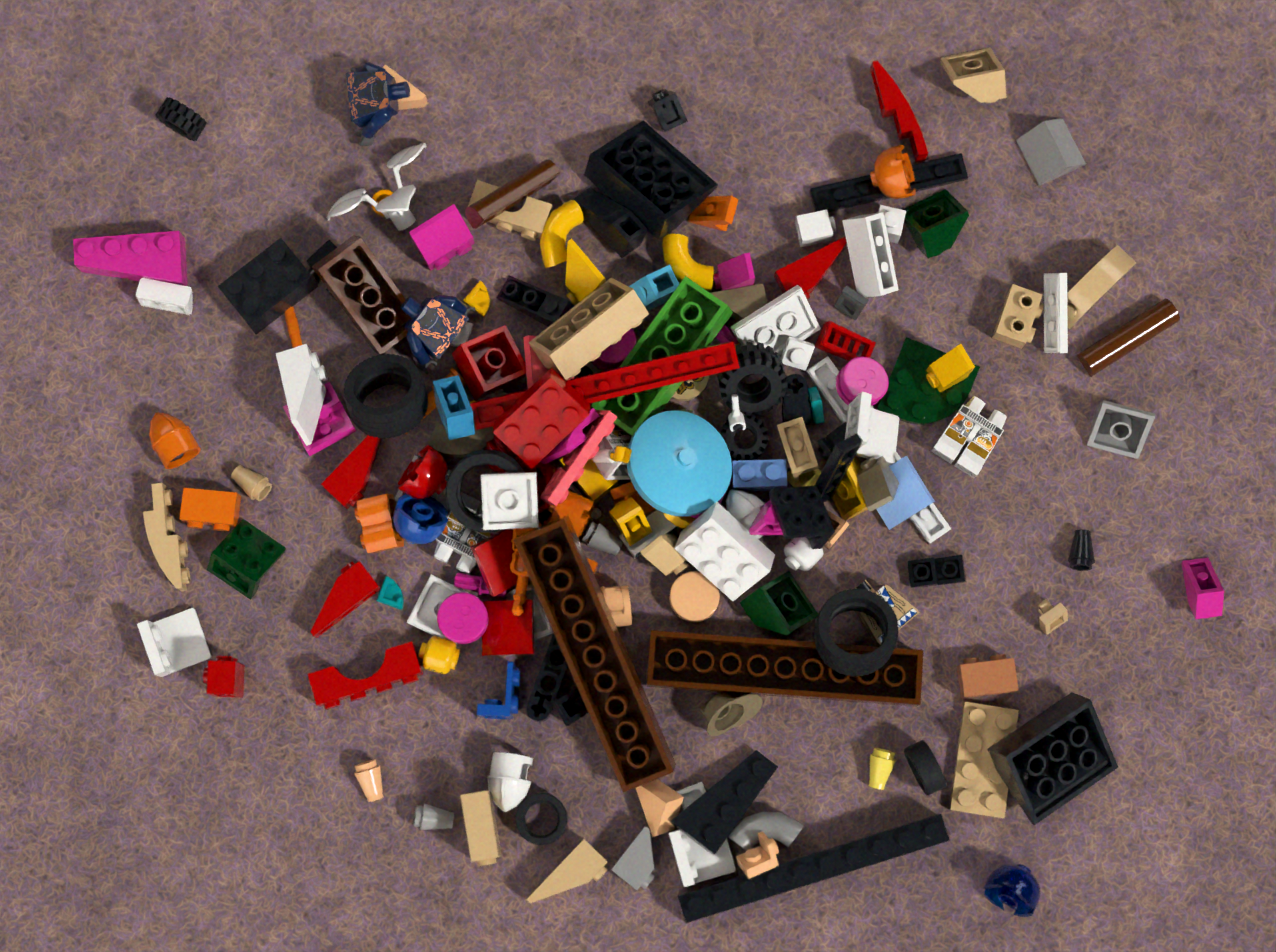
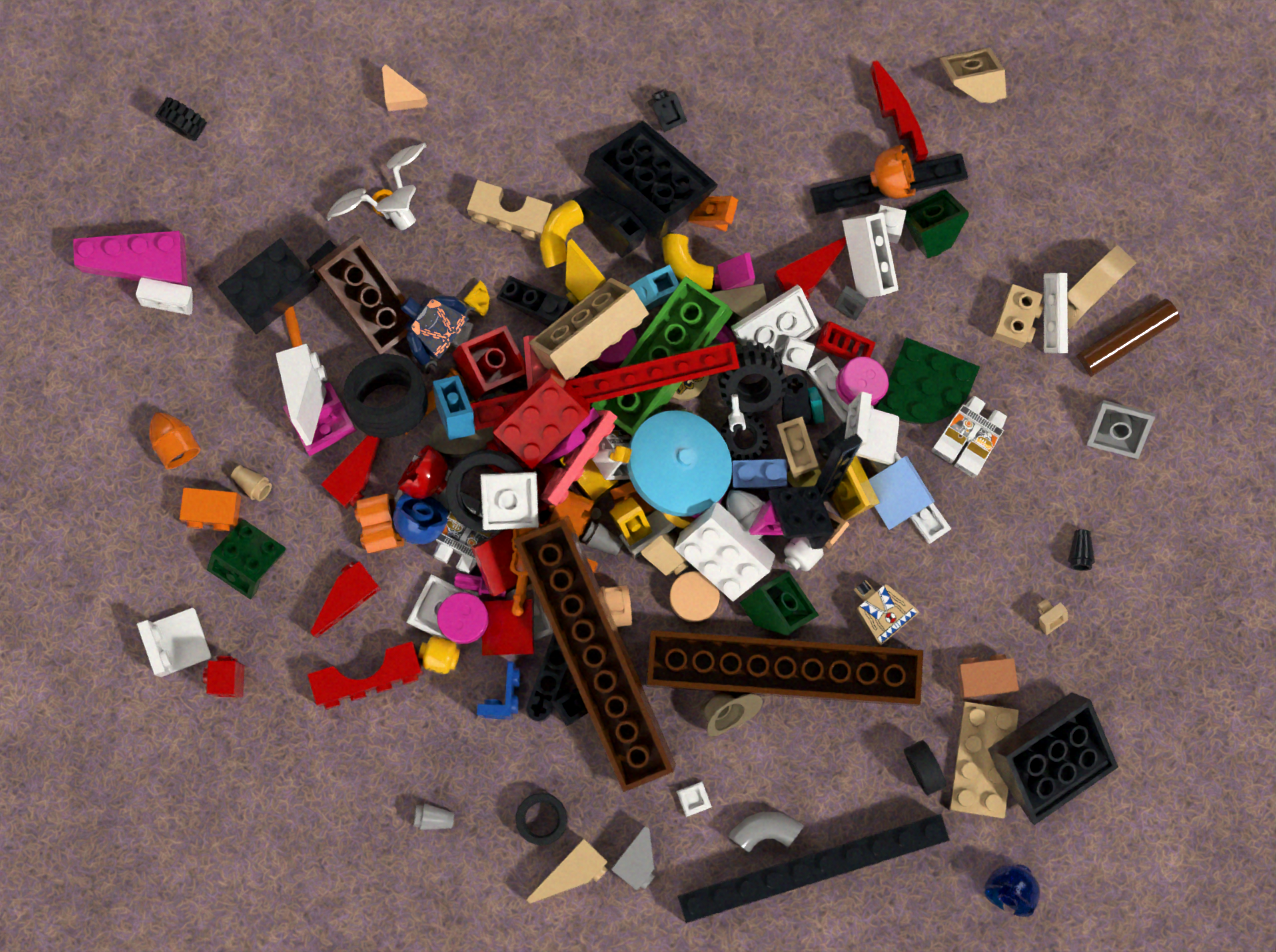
tan slope [143,483,191,591] -> none
dark blue torso [346,62,410,146] -> none
light nougat cone [354,759,384,802] -> none
teal tile [376,576,404,610] -> none
dark pink slope [409,204,475,271] -> none
tan brick [460,790,502,866] -> none
reddish brown brick [465,159,561,229] -> none
white helmet [488,752,533,812] -> none
light nougat slope [635,779,684,837] -> none
white bracket [669,830,736,887] -> none
black wing [670,750,778,855] -> none
light nougat bracket [736,831,779,879] -> none
white brick [795,209,836,247] -> none
black tyre [814,588,898,677] -> none
dark tan slope [857,456,899,512] -> none
light yellow cone [868,748,896,790] -> none
black slope [907,555,966,588] -> none
yellow slope [926,344,975,393] -> none
light grey slope [1016,118,1086,186] -> none
dark pink slope [1181,557,1224,619] -> none

